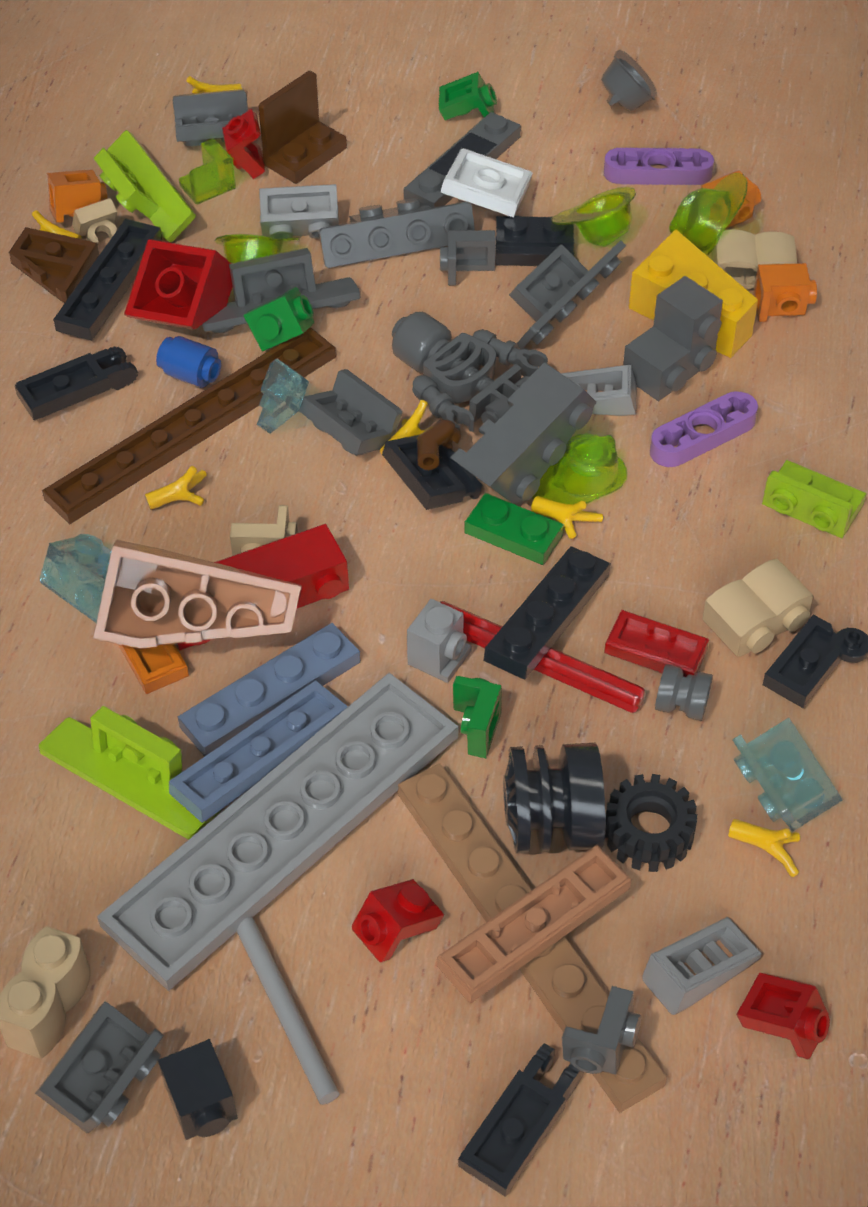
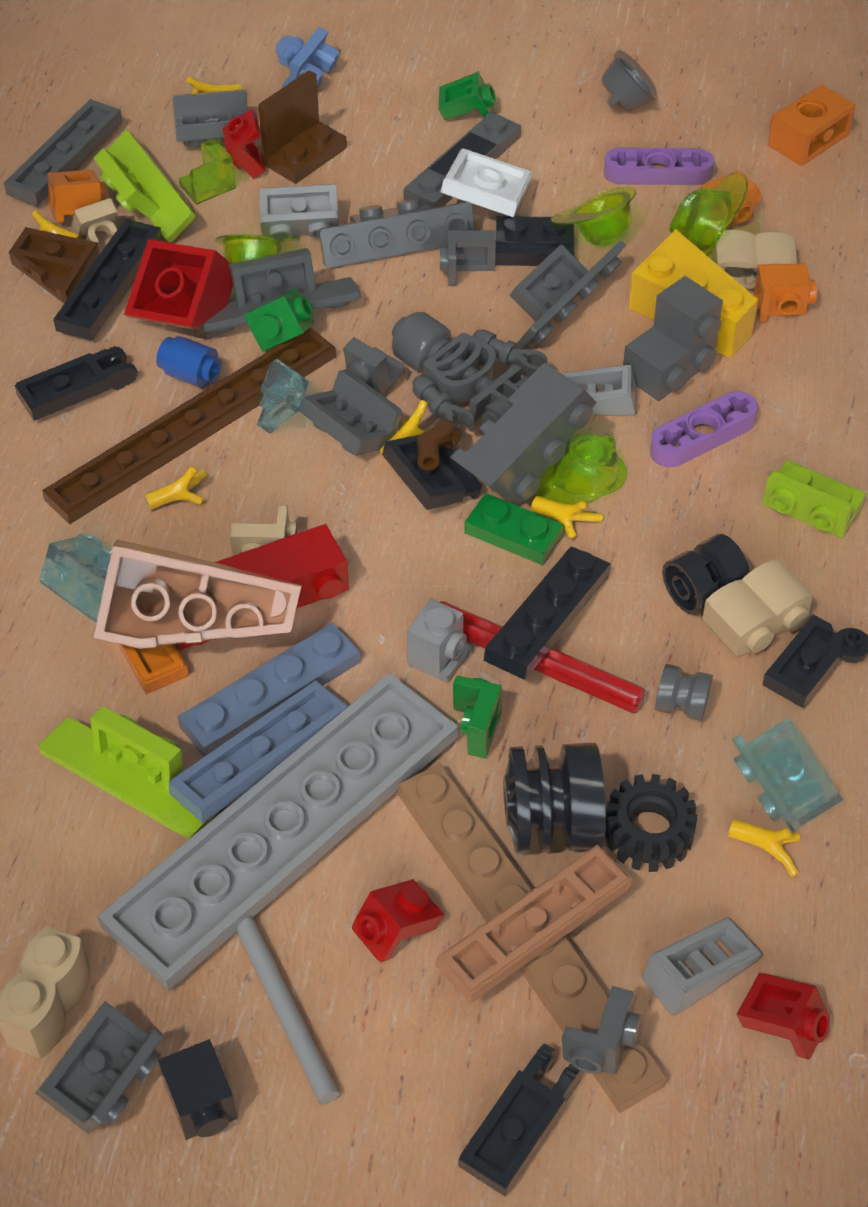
red plate [604,610,709,677] -> none
none -> dark grey plate [4,99,123,206]
none -> medium blue hips [276,27,340,88]
none -> dark grey bracket [343,337,405,395]
none -> black wheel [662,534,750,614]
none -> orange brick [768,84,856,166]

